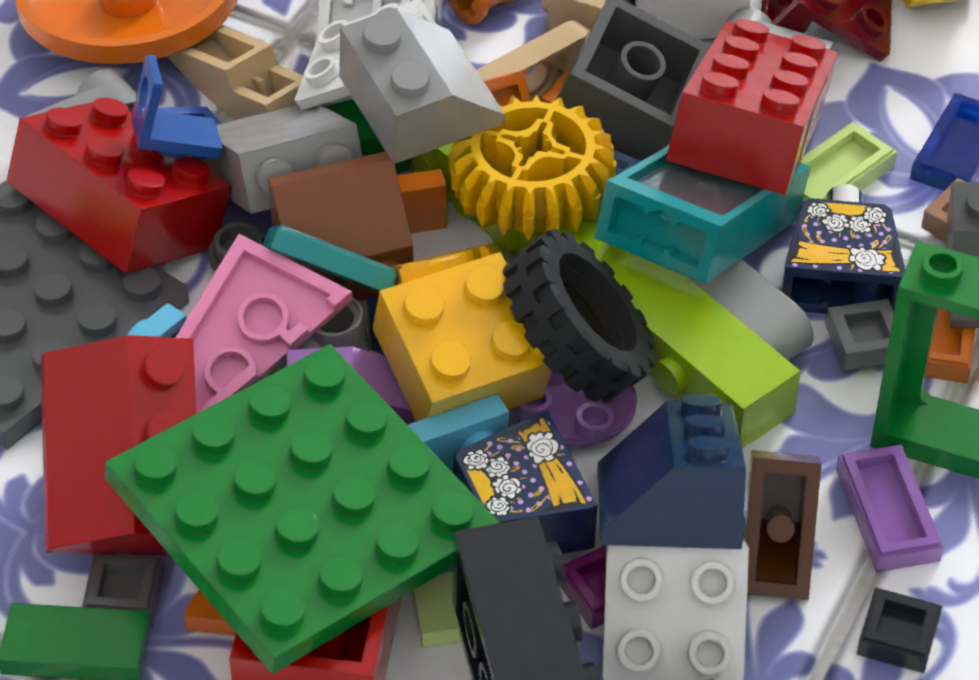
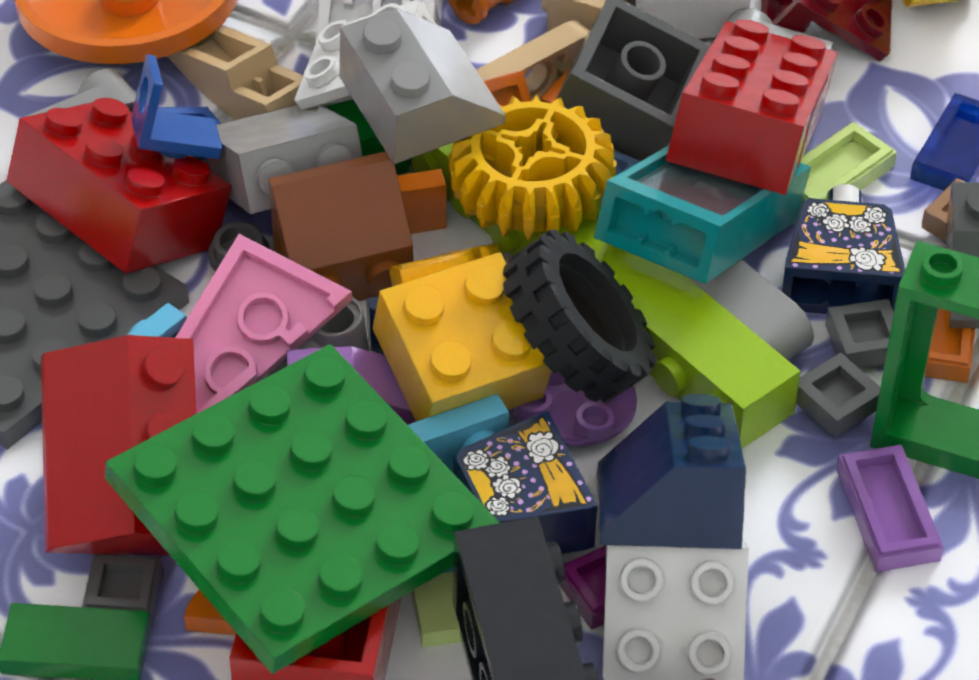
teal tile [262,225,398,293] -> none
reddish brown slope [743,450,822,600] -> none
black tile [856,587,943,673] -> none
none -> dark grey plate [796,352,880,438]

